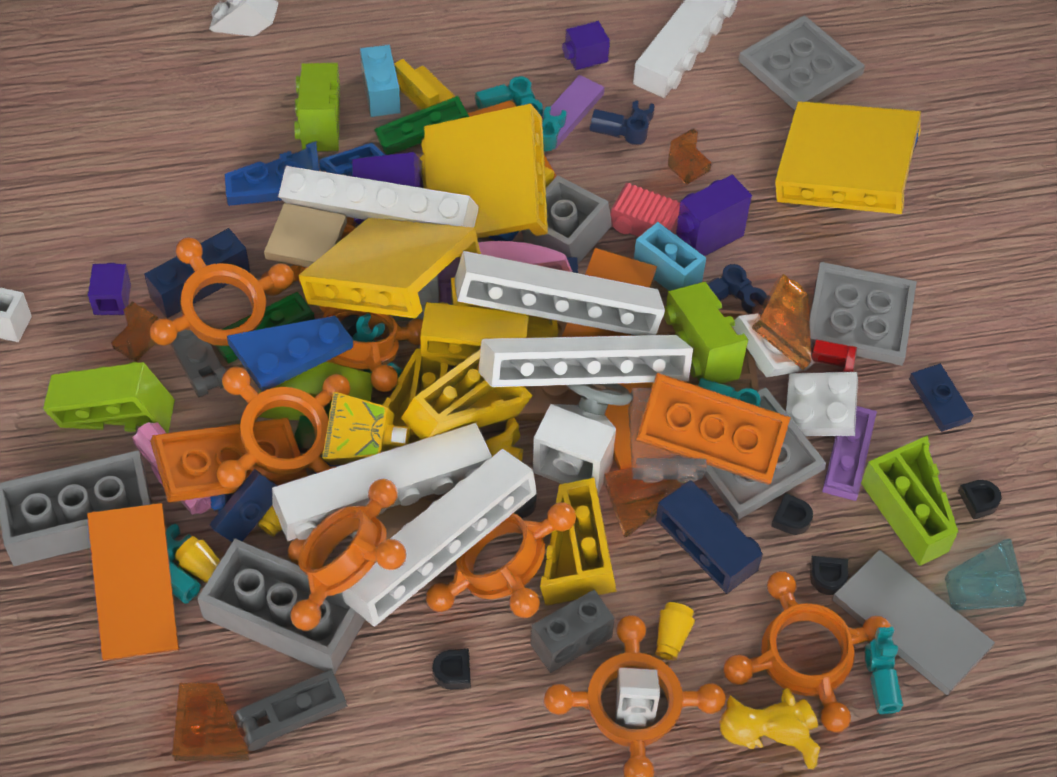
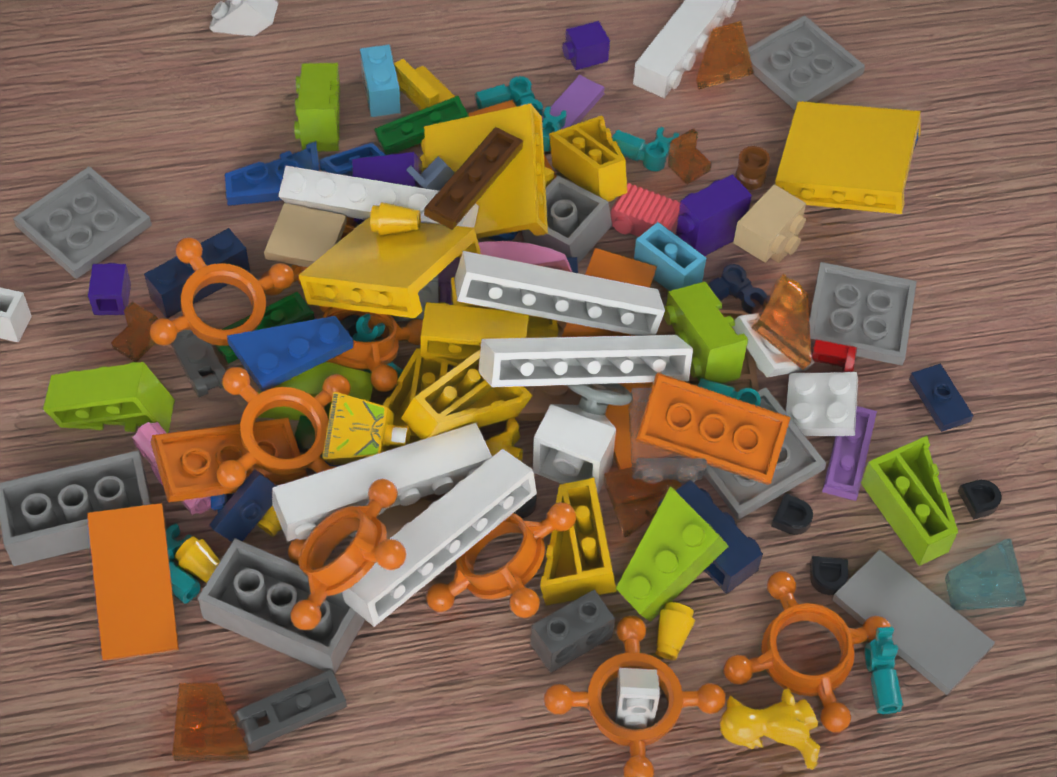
black tile [432,649,471,689] -> none
dark blue bar [590,100,655,145] -> none
none -> light grey plate [13,166,152,279]
none -> yellow cone [370,202,421,236]
none -> sand blue panel [406,156,455,191]
none -> reddish brown tile [424,127,523,230]
none -> yellow wedge [549,115,627,202]
none -> teal bar [612,127,679,172]
none -> lime wedge [616,486,728,622]
none -> clear orange wing [696,21,754,90]
none -> tan brick [733,184,806,263]
none -> dark orange wheel [735,146,770,190]

